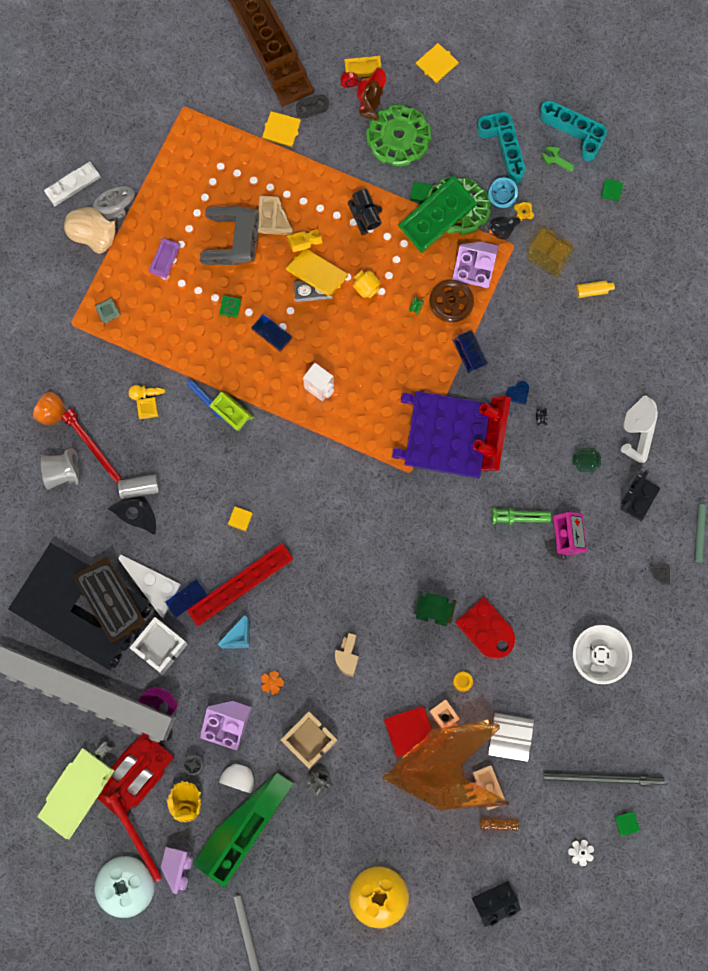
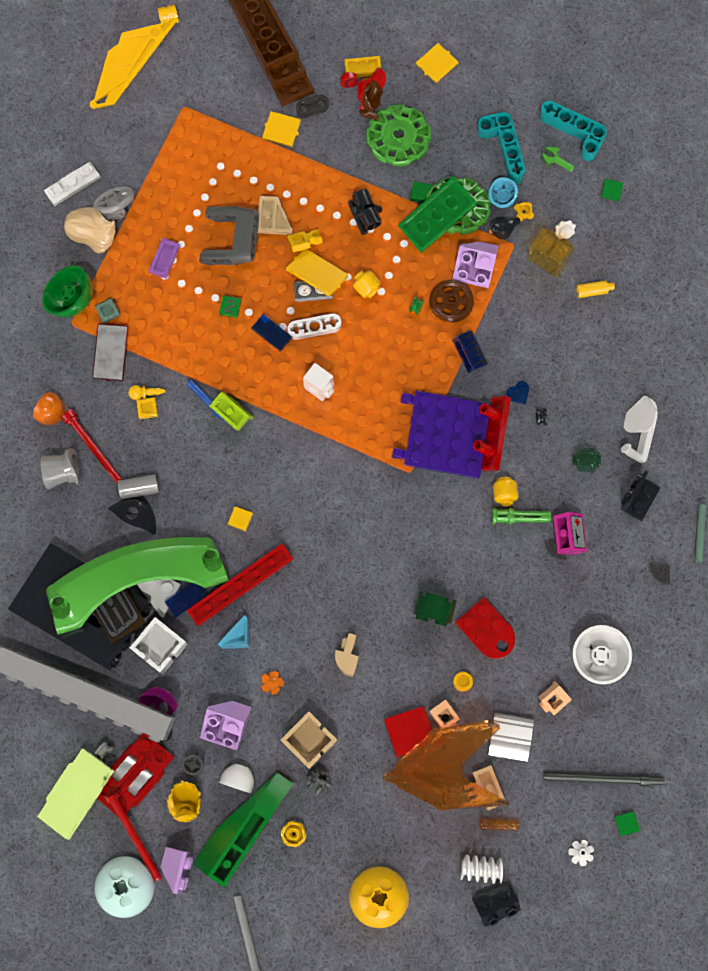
none -> green piece [42,266,93,318]
none -> bright green panel [46,537,228,635]
none -> yellow wing [90,4,179,109]
none -> flat silver piece [92,323,129,382]
none -> yellow plate [281,821,306,847]
none -> white beam [288,314,341,340]
none -> white piece [460,855,503,884]
none -> yellow head [492,477,519,507]
none -> light nougat brick [538,681,572,715]
none -> white plant [554,220,576,240]

